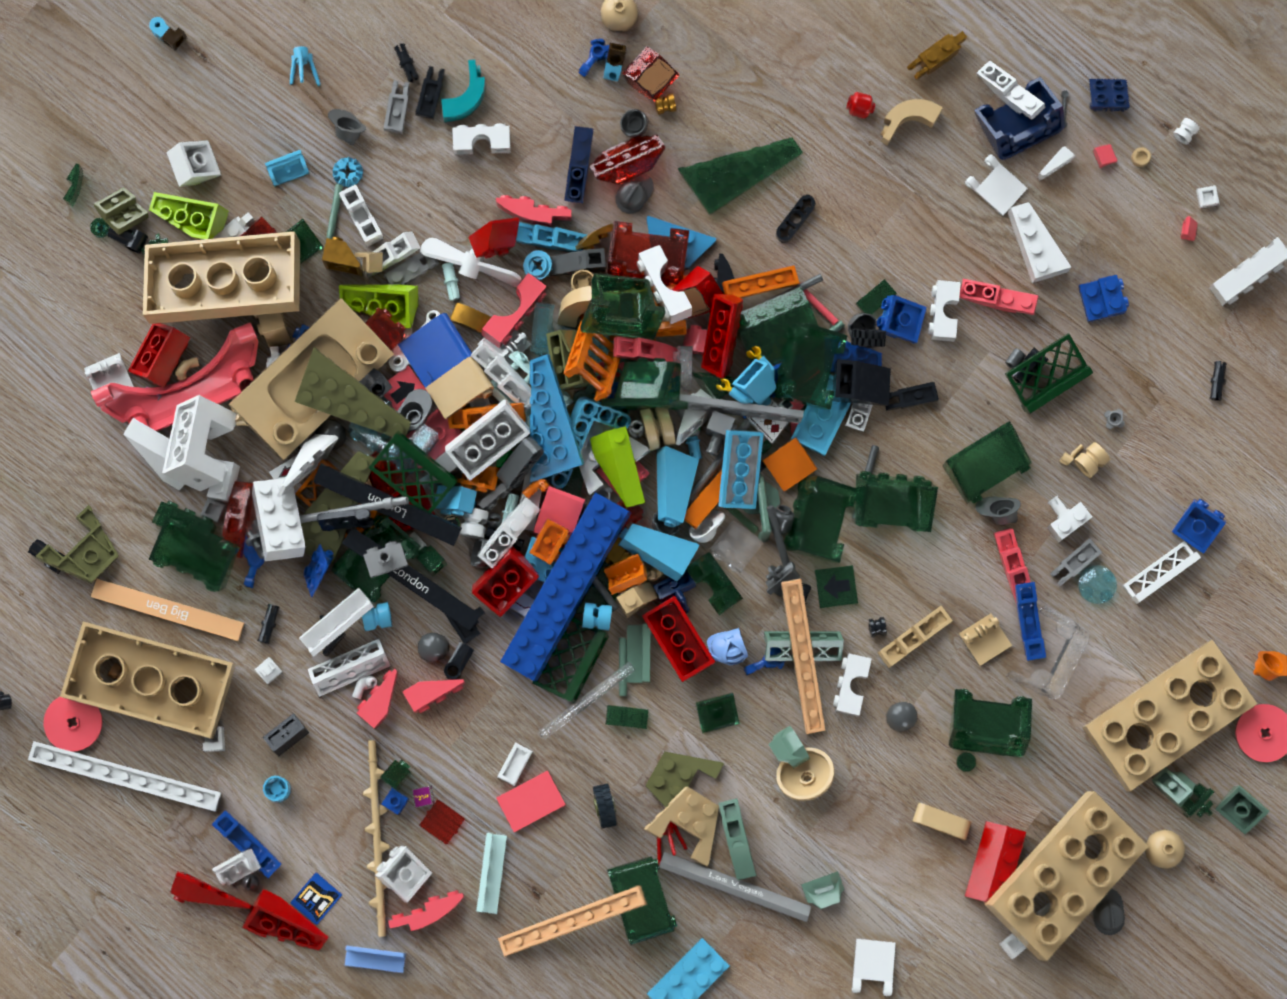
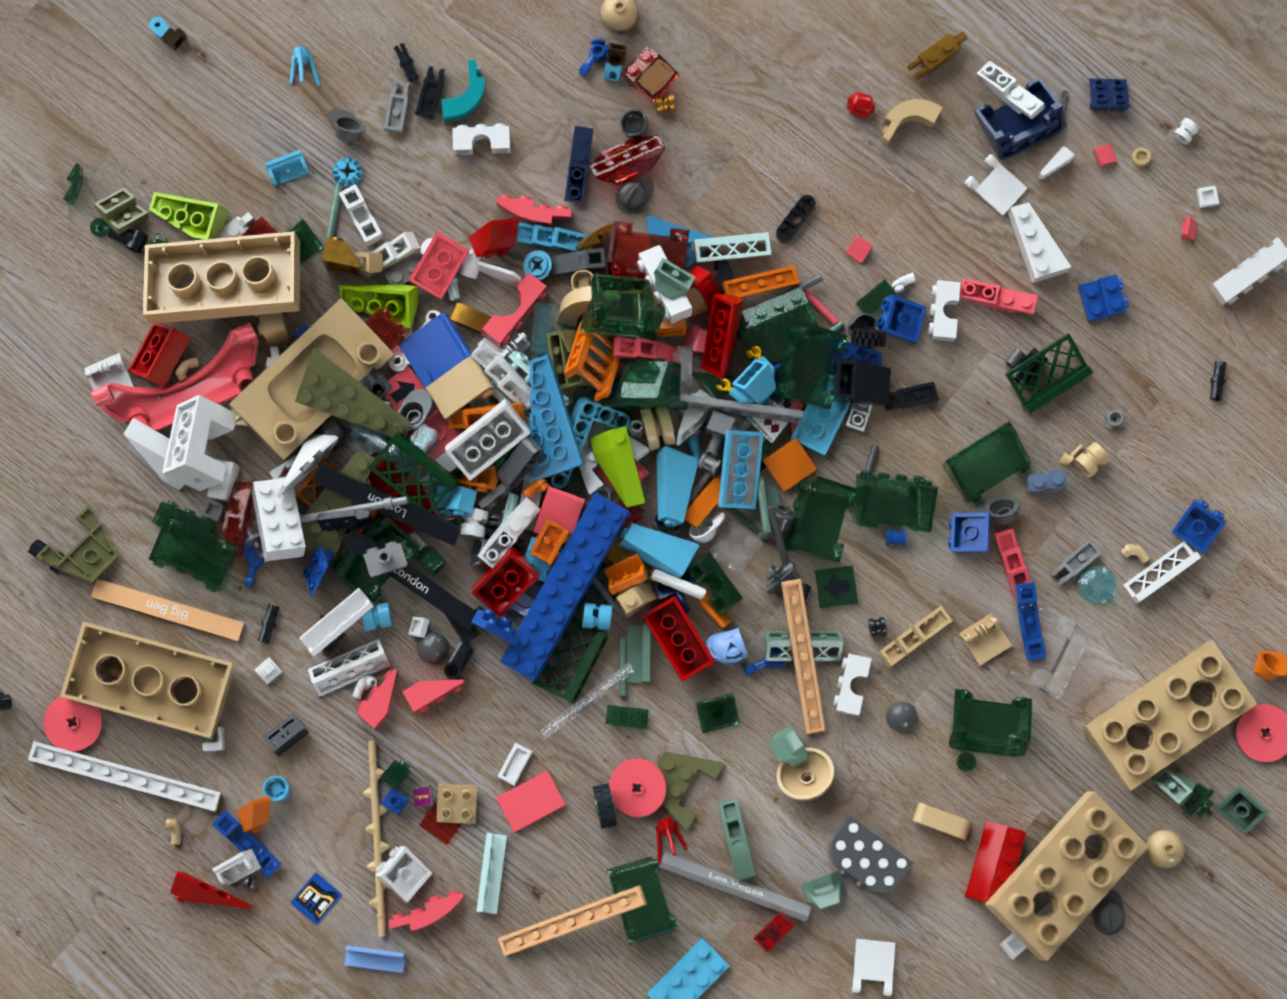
white slope [166,141,221,187] -> none
red wedge [242,889,328,951] -> none
tan wing [644,787,719,867] -> none
clear green wing [678,137,803,216] -> none
white brick [1047,496,1092,543] -> none
none -> tan arm [165,818,182,845]
none -> orange slope [237,796,270,833]
none -> coral tile [408,231,470,300]
none -> white tile [408,616,429,638]
none -> tan hinge [437,784,478,824]
none -> blue plate [471,608,520,646]
none -> coral piece [609,758,667,817]
none -> white axle [652,569,706,600]
none -> sand green slope [654,258,696,300]
none -> light aqua fence [691,232,771,263]
none -> orange slope [697,592,732,630]
none -> light grey bush [698,452,723,476]
none -> red tile [753,912,794,952]
none -> dark grey brick [827,816,914,894]
none -> coral slope [846,236,873,264]
none -> blue bush [885,528,907,547]
none -> white arm [892,273,916,294]
none -> blue plate [948,513,991,553]
none -> sand blue brick [1024,470,1068,495]
none -> tan arm [1121,544,1150,564]

